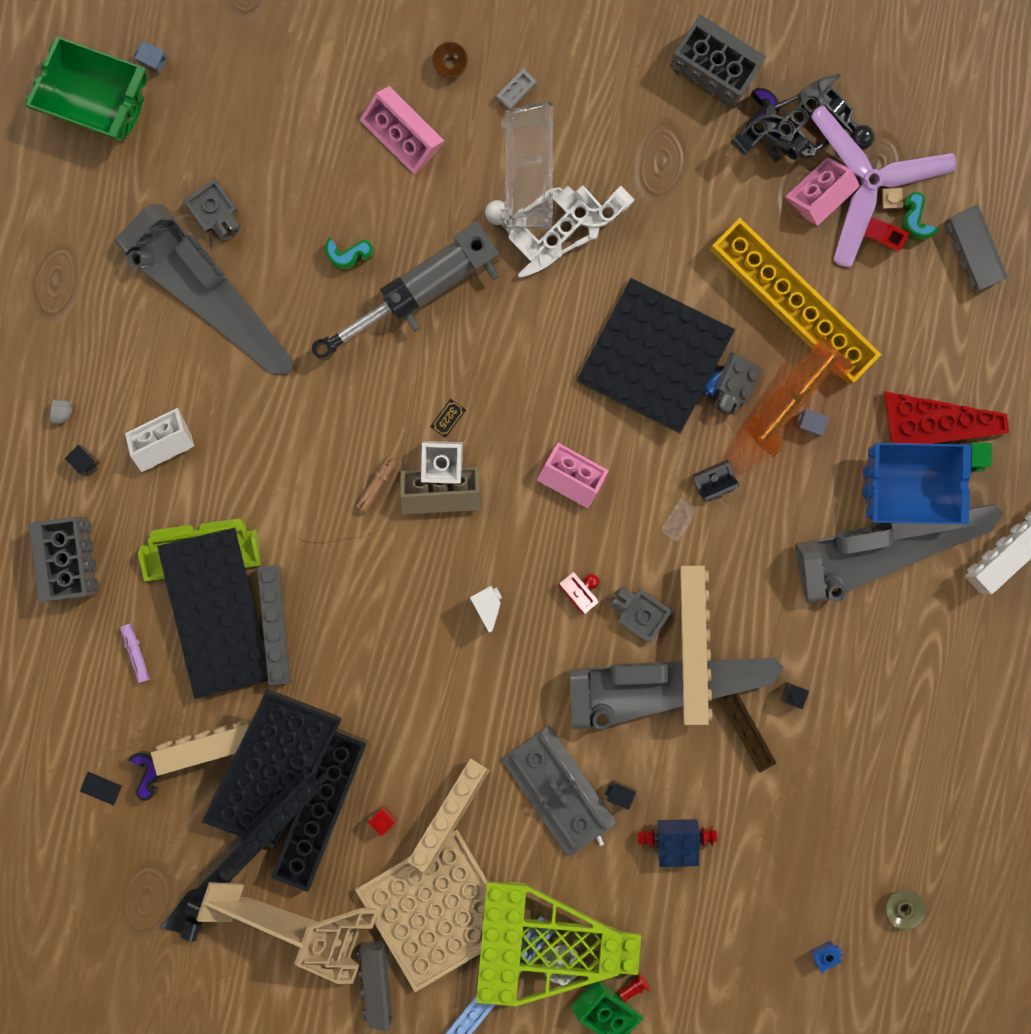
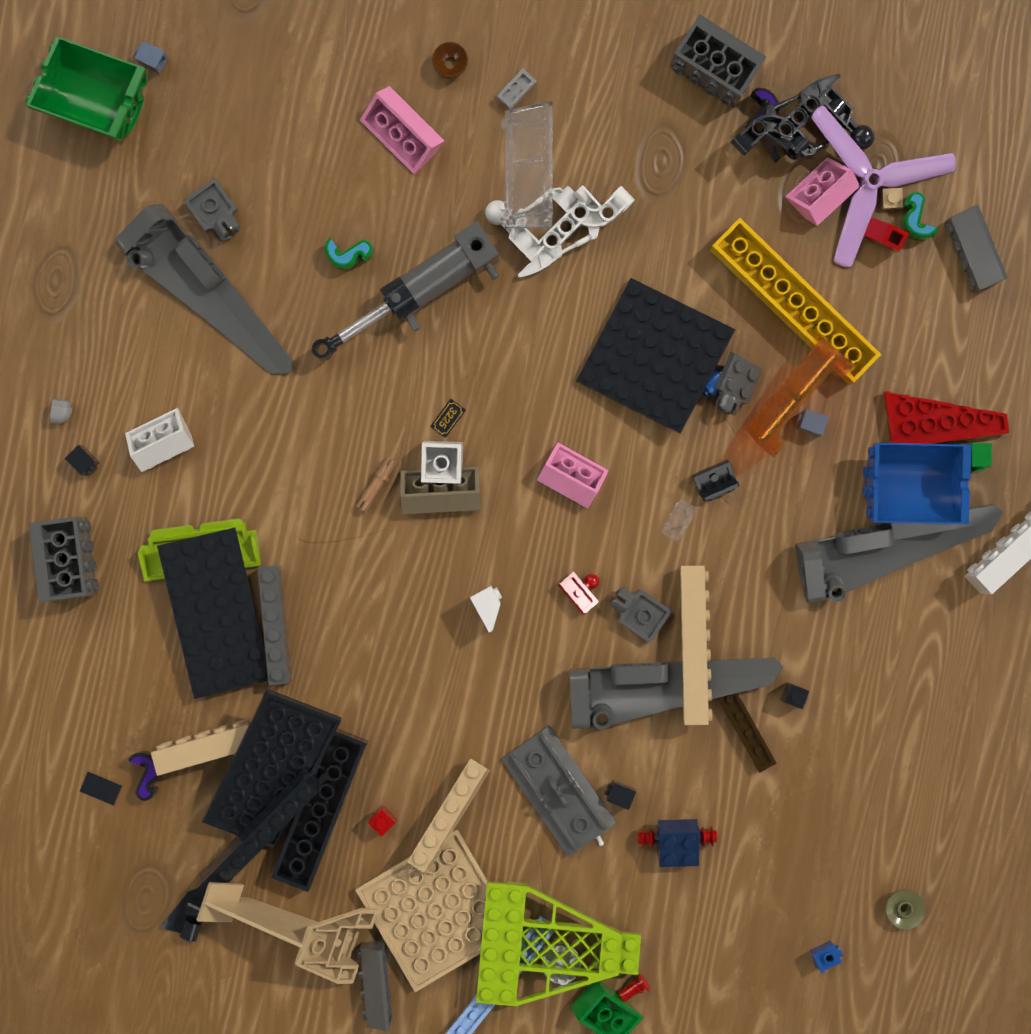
lavender pin [120,623,150,683] -> none

